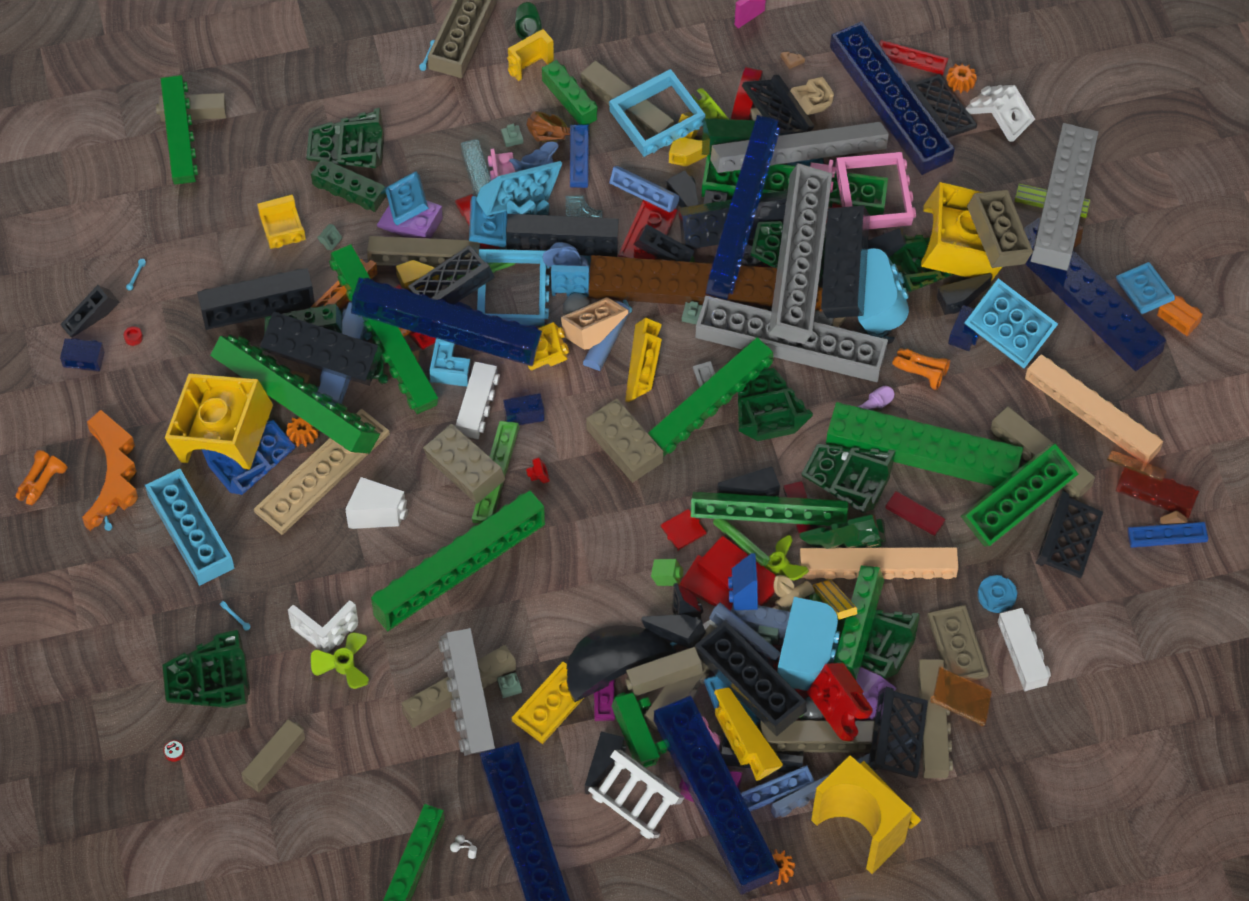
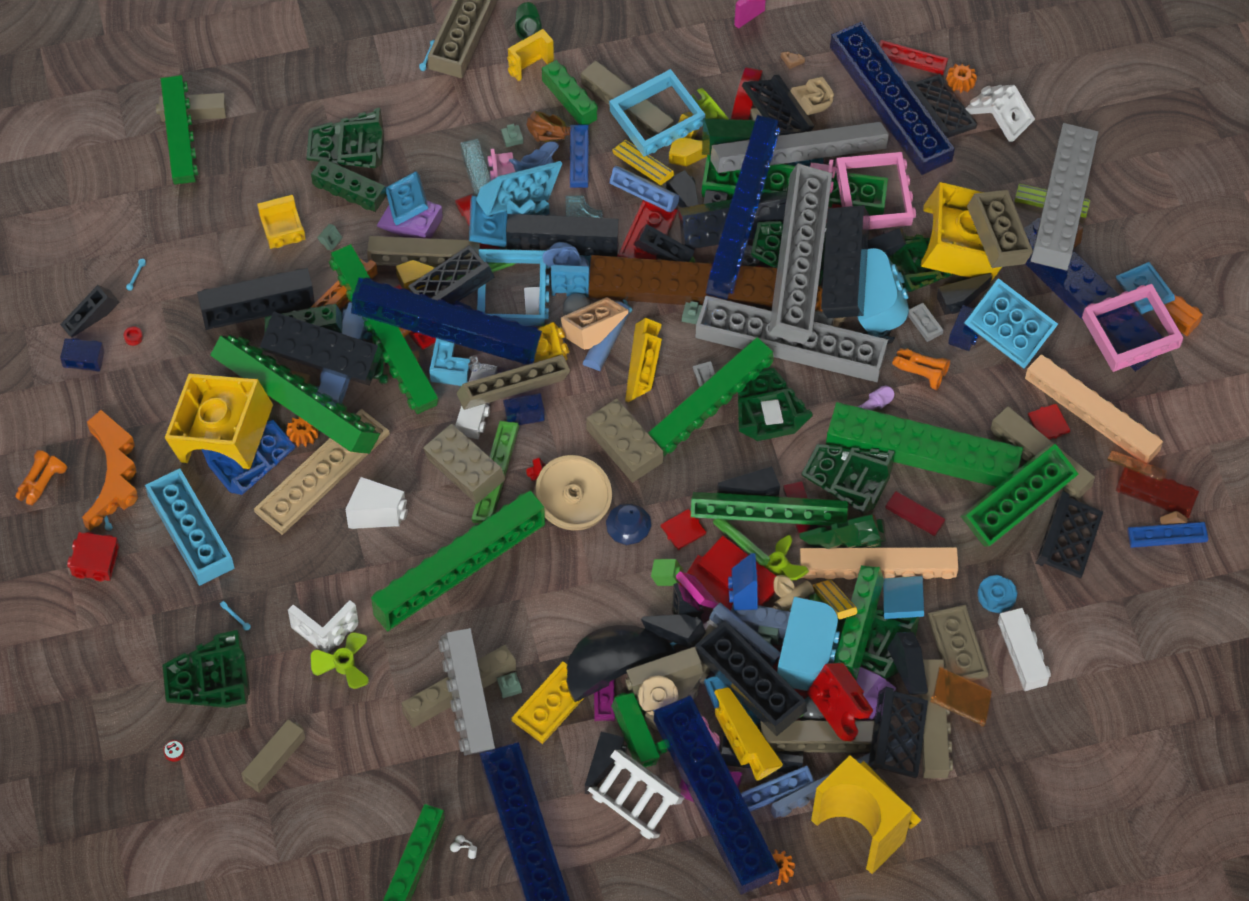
none -> red brick [67,532,120,581]
none -> dark tan brick [457,355,570,410]
none -> clear hand [468,356,495,371]
none -> white sticker [524,287,540,315]
none -> tan dish [535,455,612,530]
none -> dark blue hat [606,504,651,546]
none -> yellow tile [612,140,674,185]
none -> tan tile [637,675,678,716]
none -> dark pink tile [676,571,719,609]
none -> white sticker [761,400,783,425]
none -> dark azure tile [883,576,924,619]
none -> black slope [887,632,928,695]
none -> light grey plate [908,303,943,342]
none -> red piece [1028,404,1071,439]
none -> bright pink window [1082,284,1183,372]

